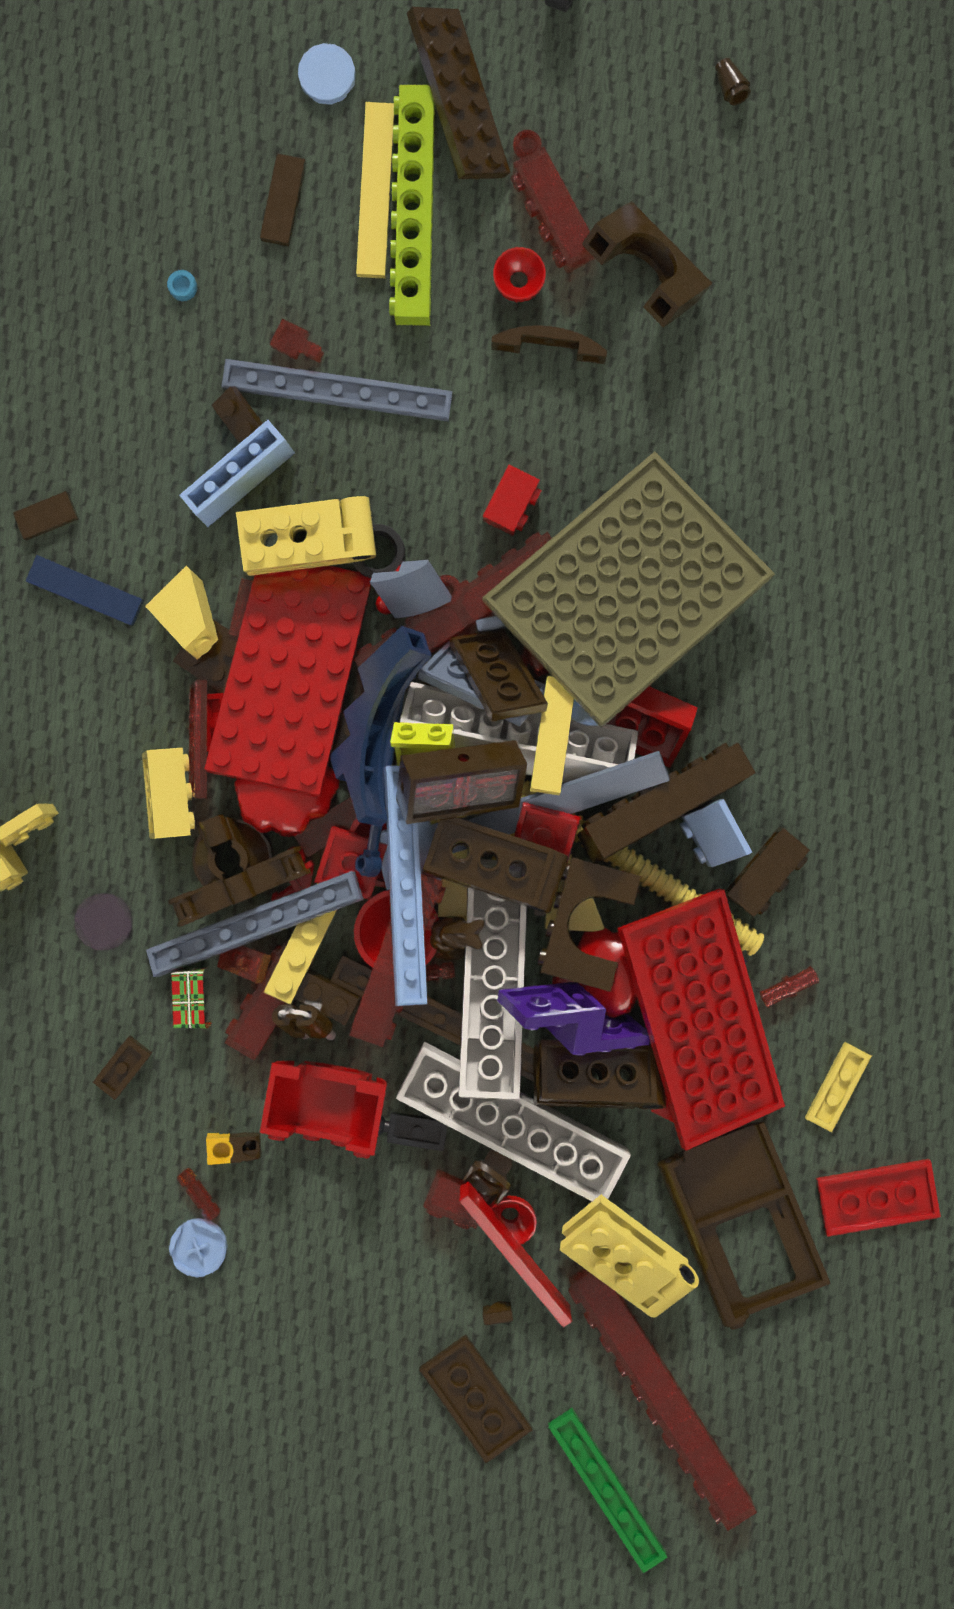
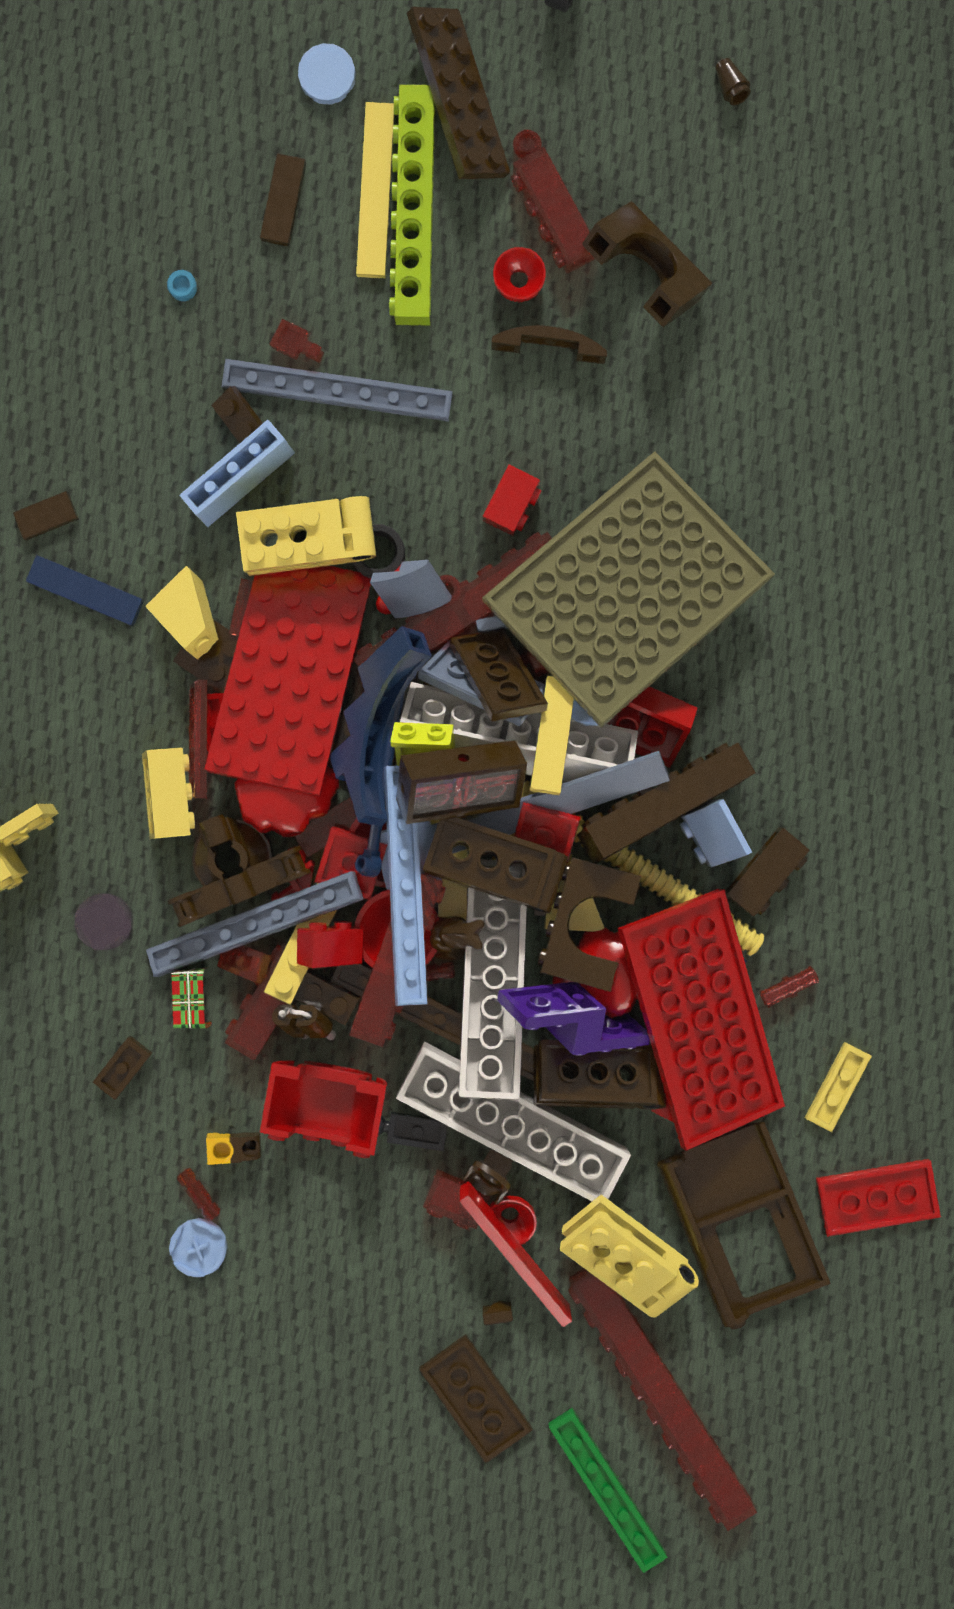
none -> red brick [296,921,363,968]

